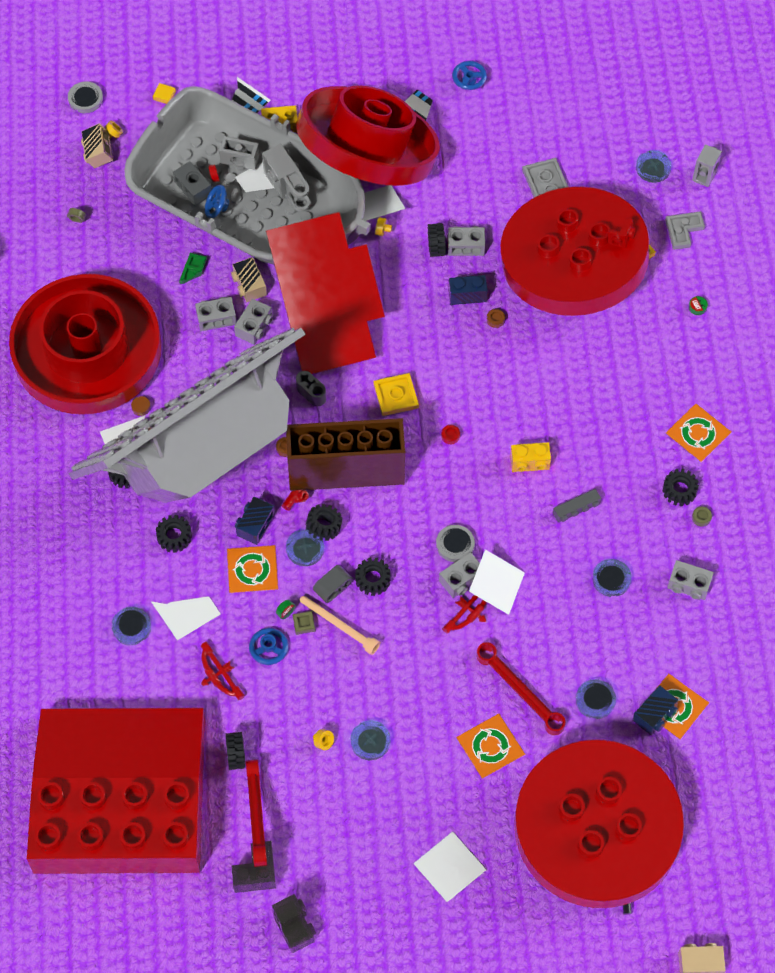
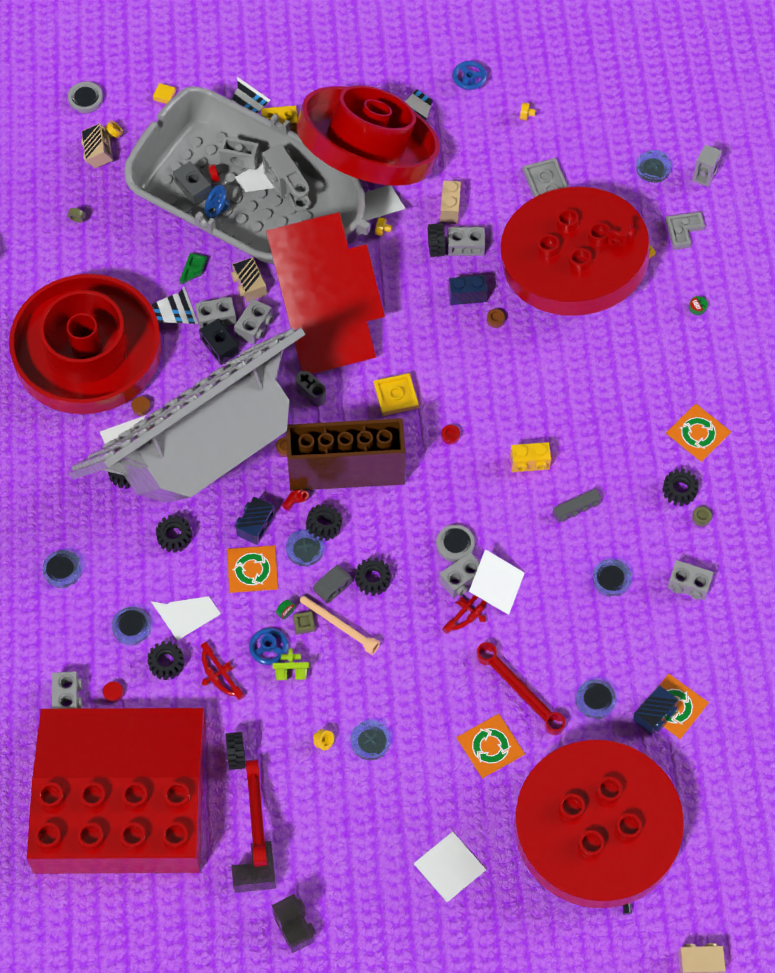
none -> tile [42,550,82,588]
none -> light grey brick [52,672,82,709]
none -> red tile [103,681,123,703]
none -> black tyre [147,641,184,680]
none -> sticker [151,286,198,324]
none -> black brick [199,319,240,365]
none -> lime hips [273,648,309,680]
none -> tan brick [440,180,461,224]
none -> yellow tile [520,102,536,121]

